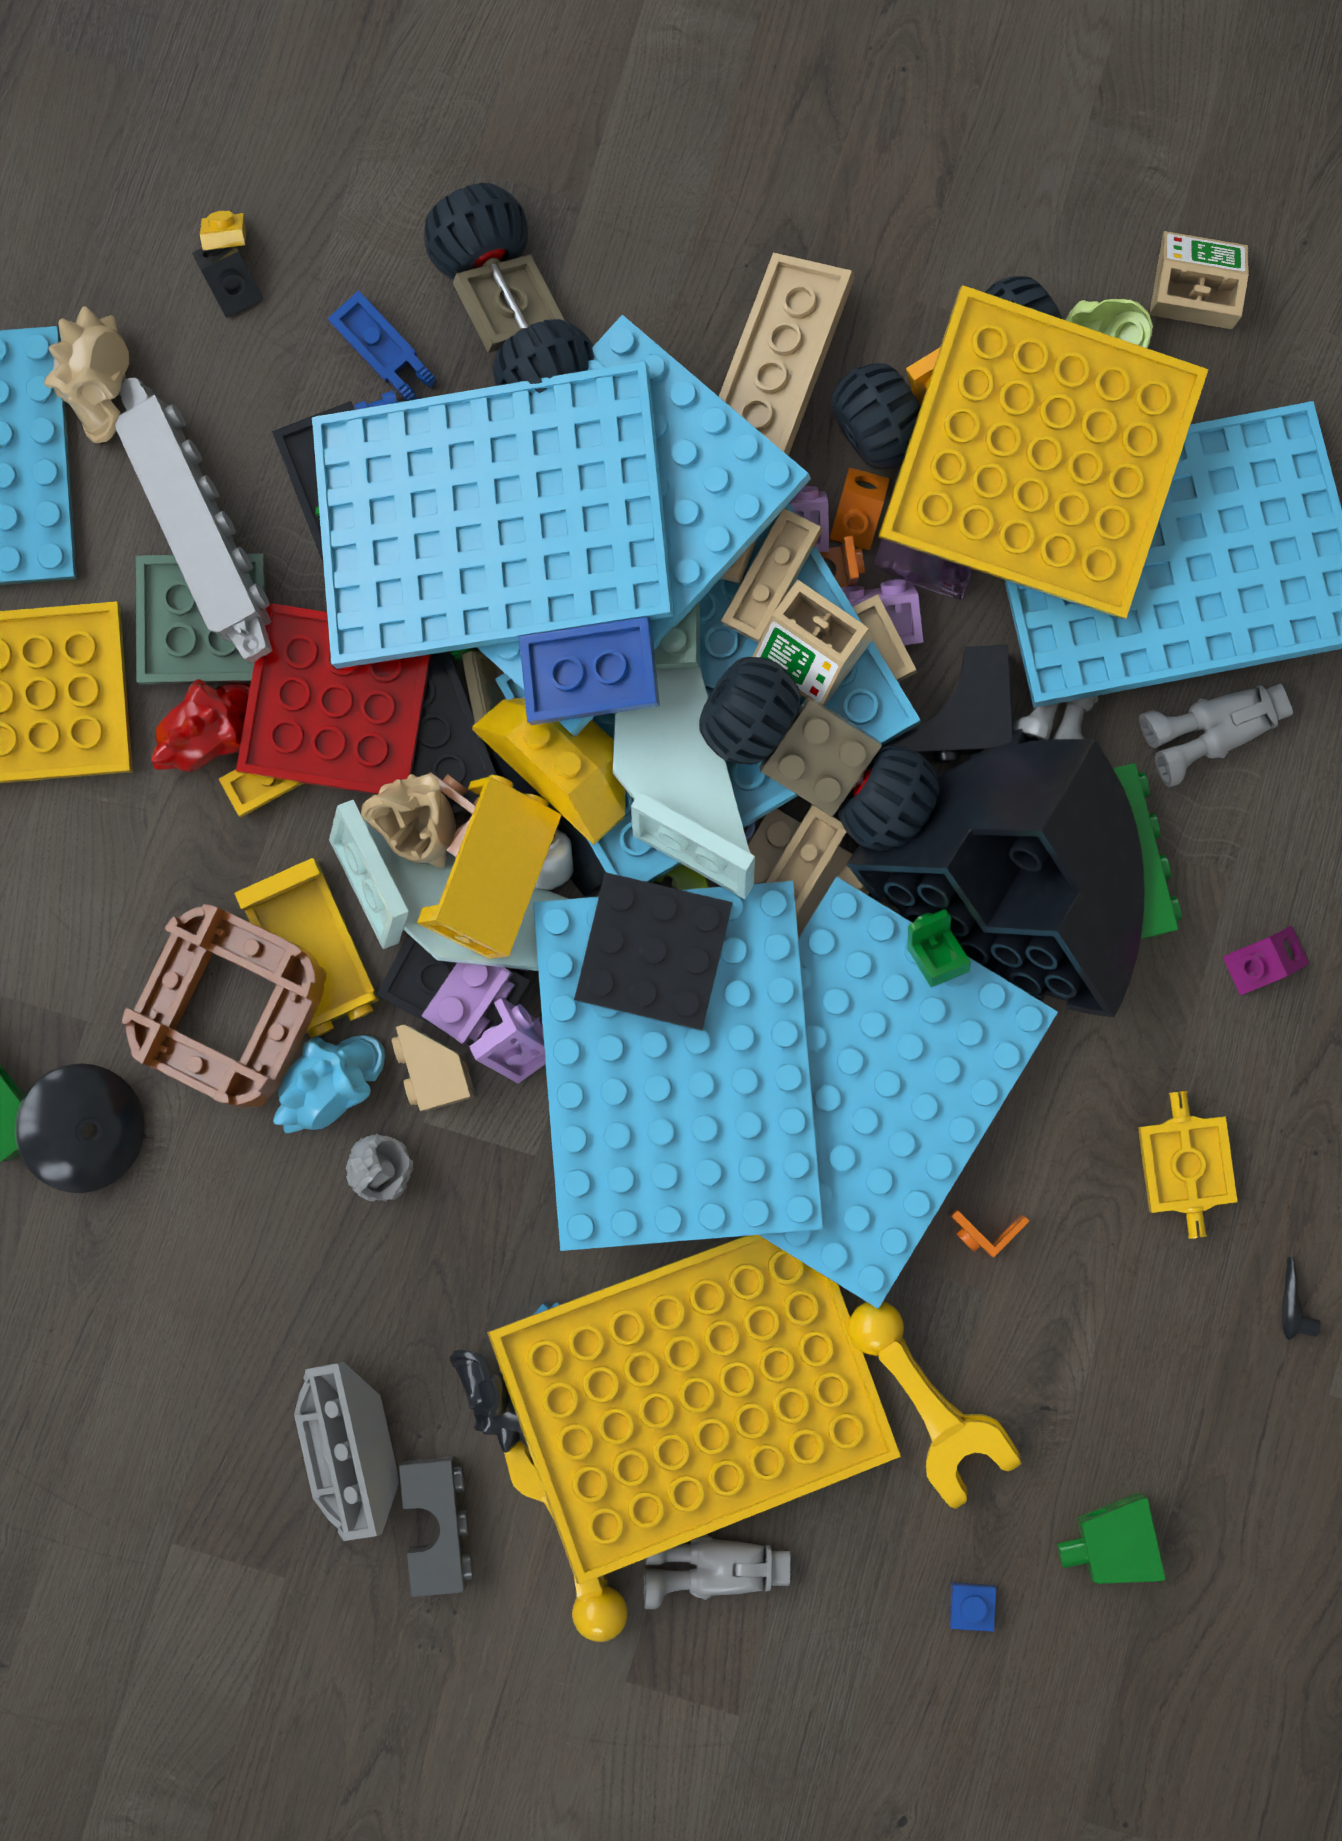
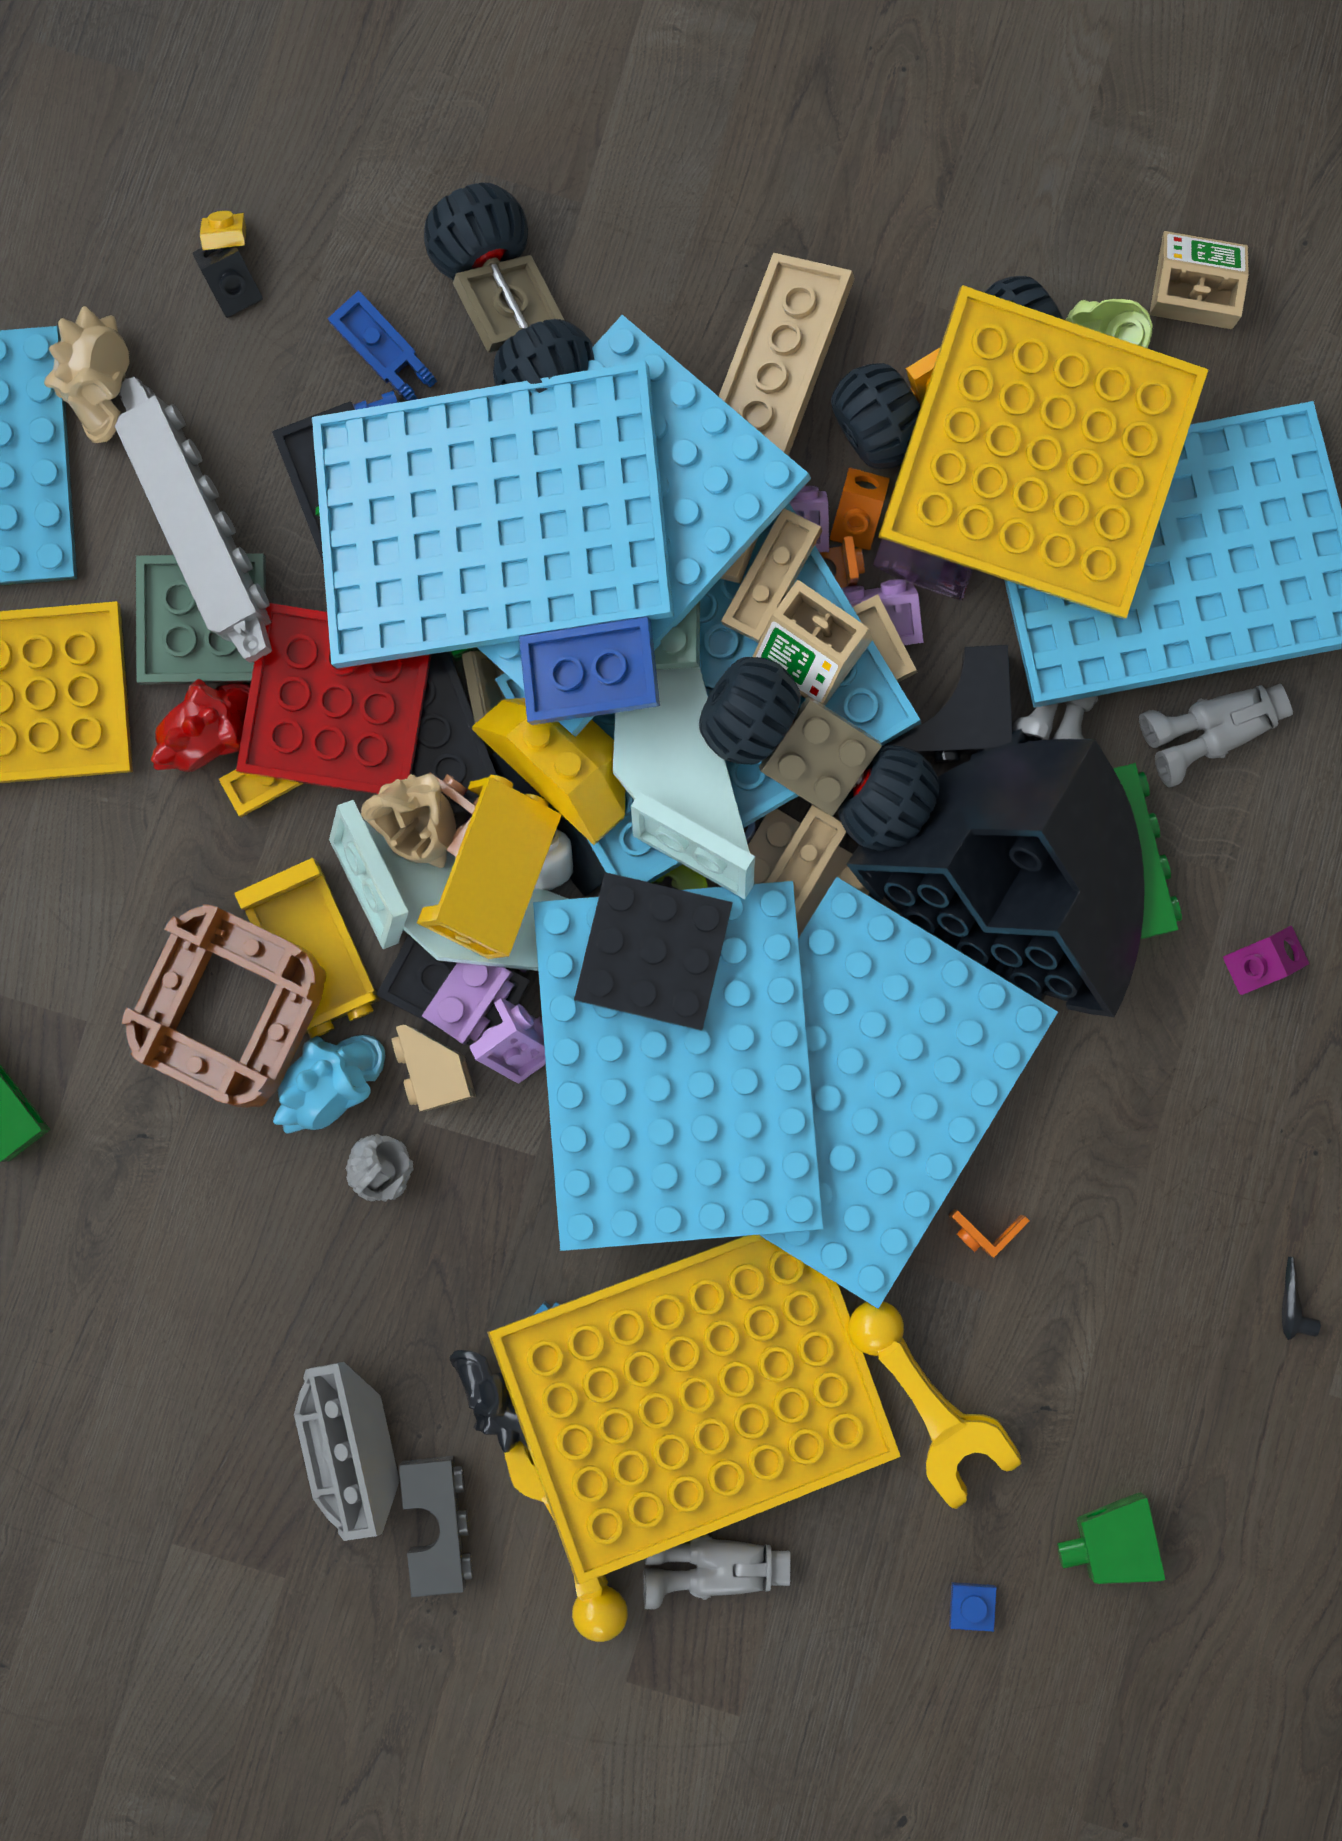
black dish [15,1063,144,1193] -> none
green bracket [907,909,971,988] -> none
yellow plate [1138,1091,1237,1239] -> none

